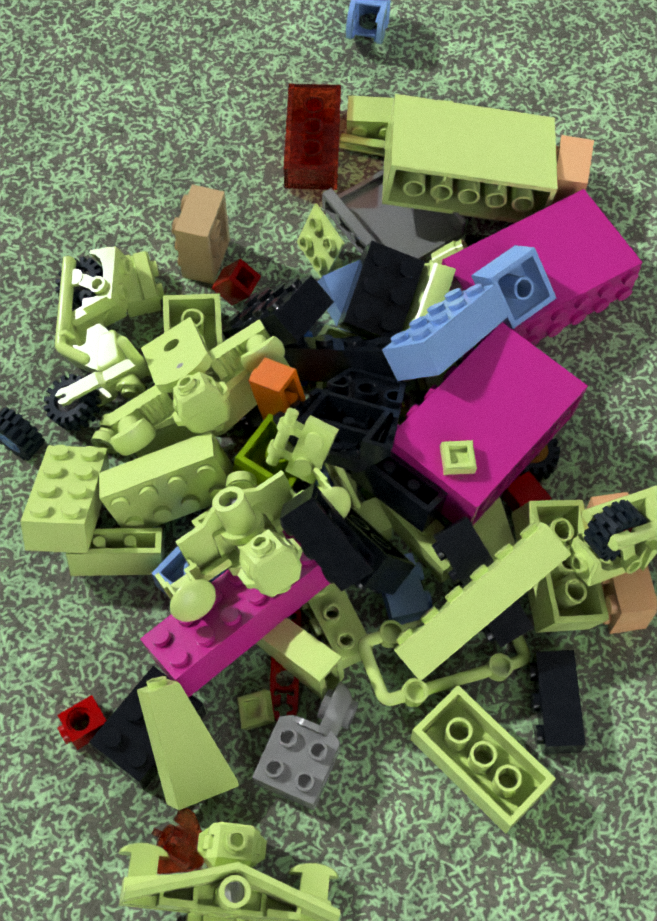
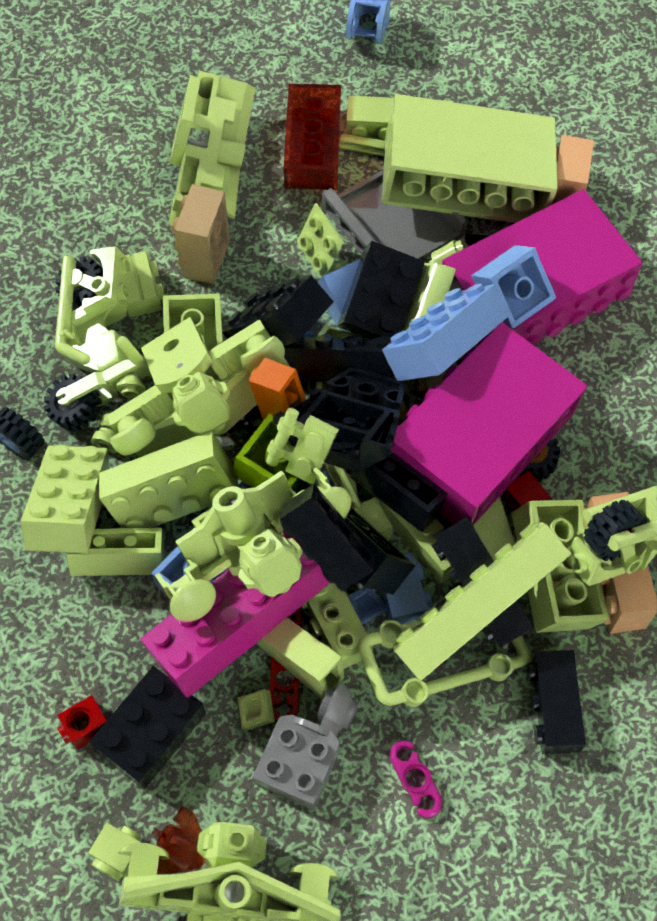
yellowish green slope [137,676,239,810] -> none
red brick [211,258,261,306] -> none
yellowish green tile [225,471,257,489] -> none
yellowish green brick [410,685,556,834] -> none
yellowish green tile [440,440,477,475] -> none
none -> yellowish green brick [88,822,141,881]
none -> yellowish green piece [169,71,256,227]
none -> light blue tile [348,588,387,625]
none -> dark pink piece [390,740,442,818]

